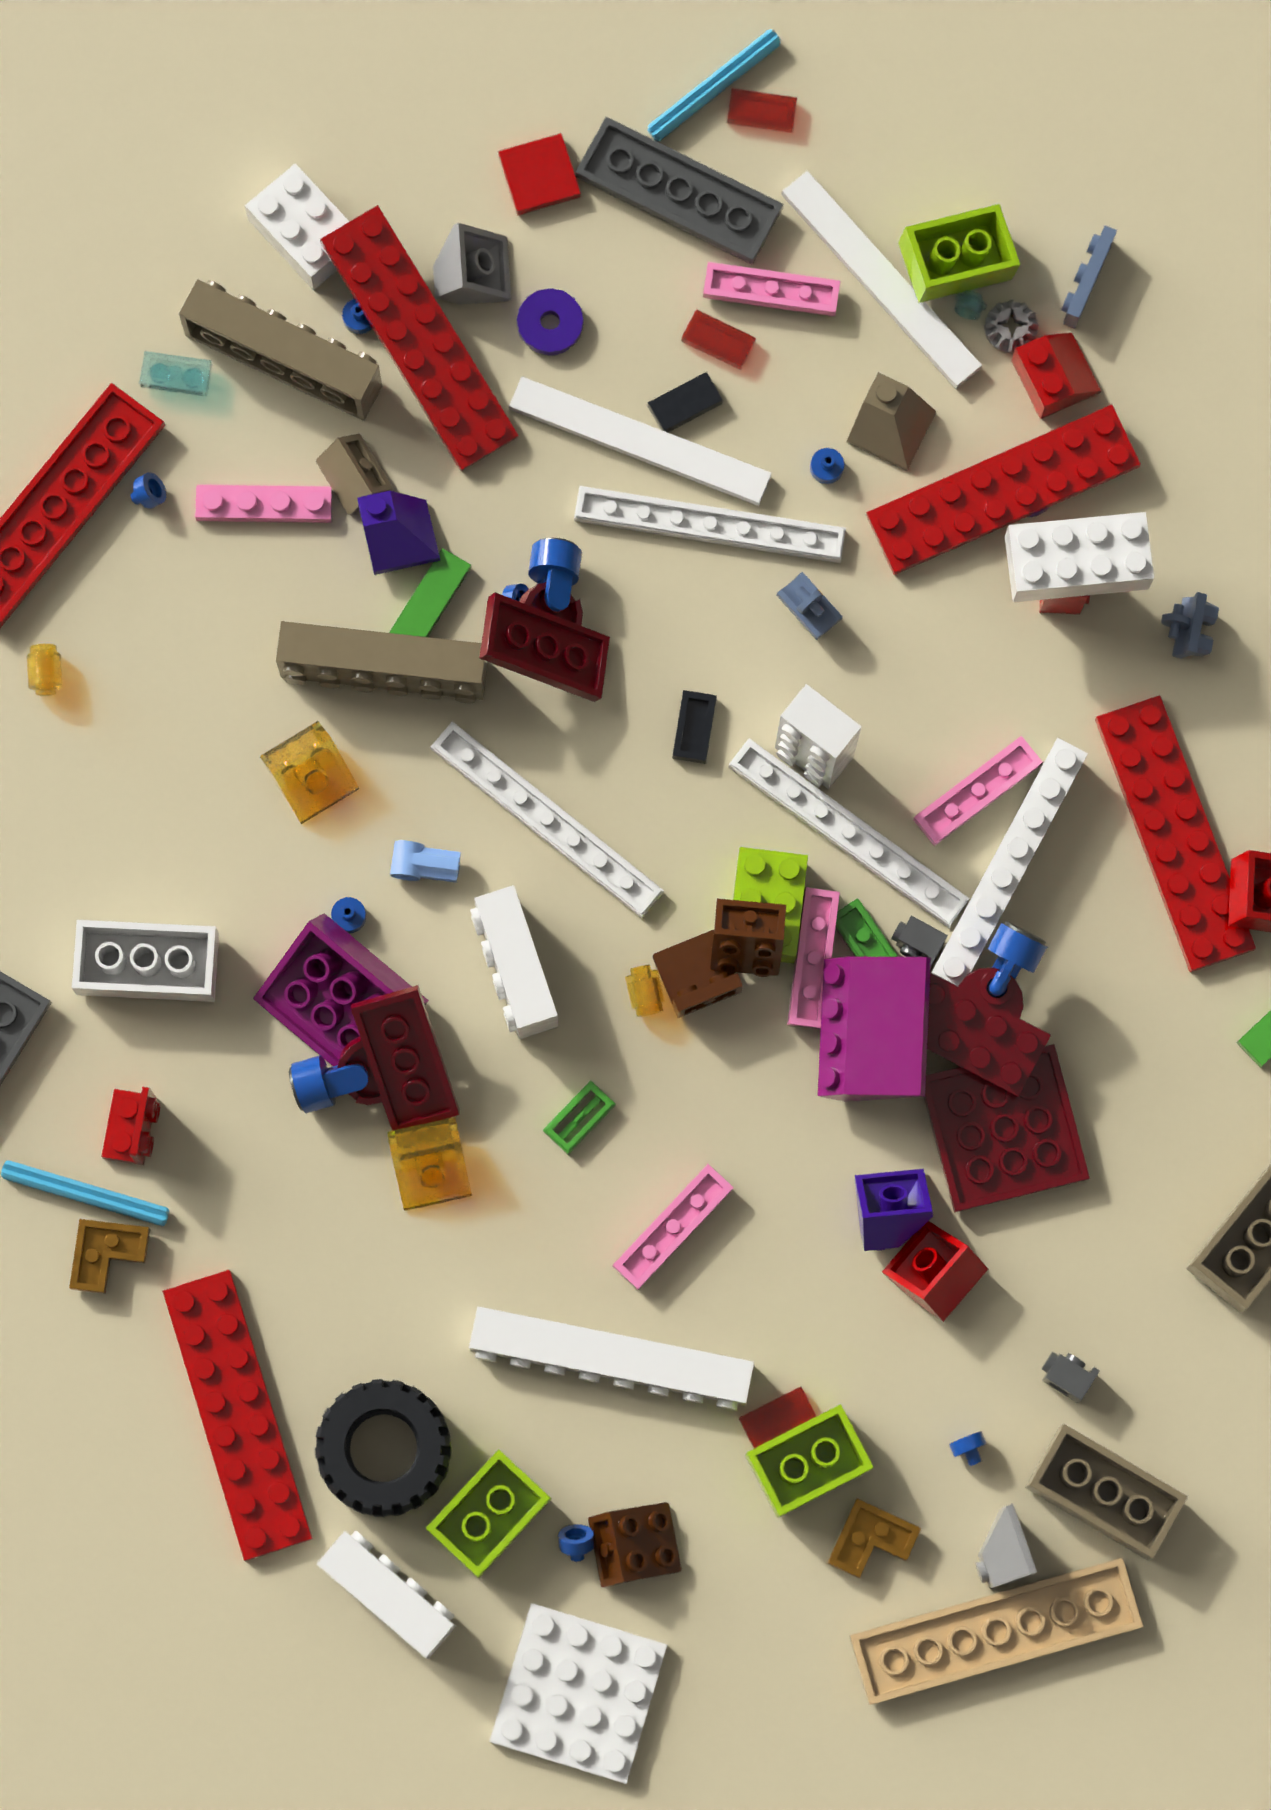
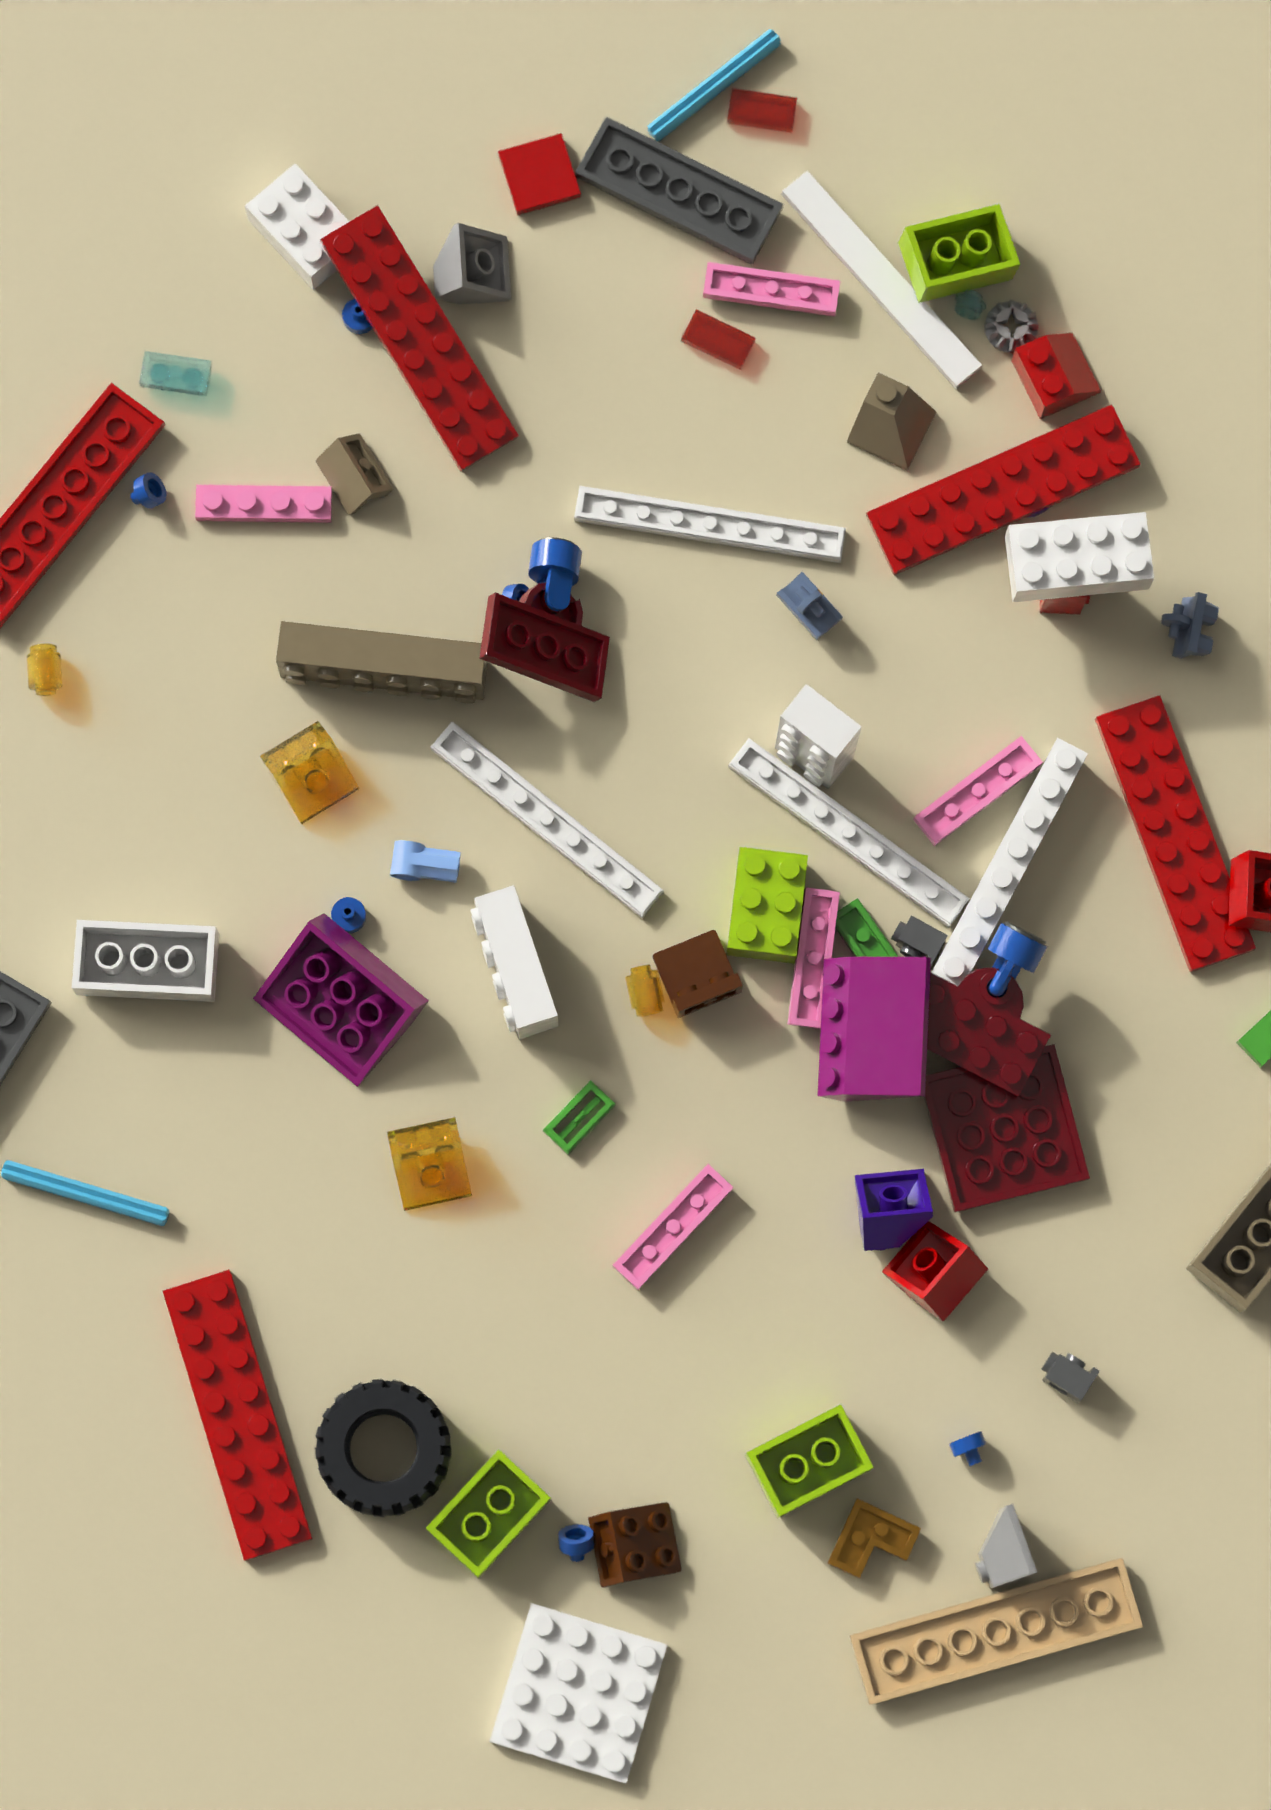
pearl gold plate [69,1219,150,1294] -> none
red bracket [101,1087,161,1165] -> none
dark tan brick [179,279,382,421] -> none
dark red plate [289,985,460,1134] -> none
white brick [317,1531,456,1659] -> none
dark purple slope [357,490,440,575] -> none
bright green tile [389,548,471,637] -> none
white brick [469,1306,754,1410] -> none
white tile [509,376,771,506] -> none
dark purple tile [517,288,584,356] -> none
black tile [648,372,723,433] -> none
black tile [672,690,717,764] -> none
reddish brown bracket [710,898,786,977] -> none
clear red tile [738,1386,816,1449] -> none
blue tile [810,448,844,484] -> none
dark tan brick [1025,1424,1188,1560] -> none
sand blue plate [1061,225,1117,329] -> none

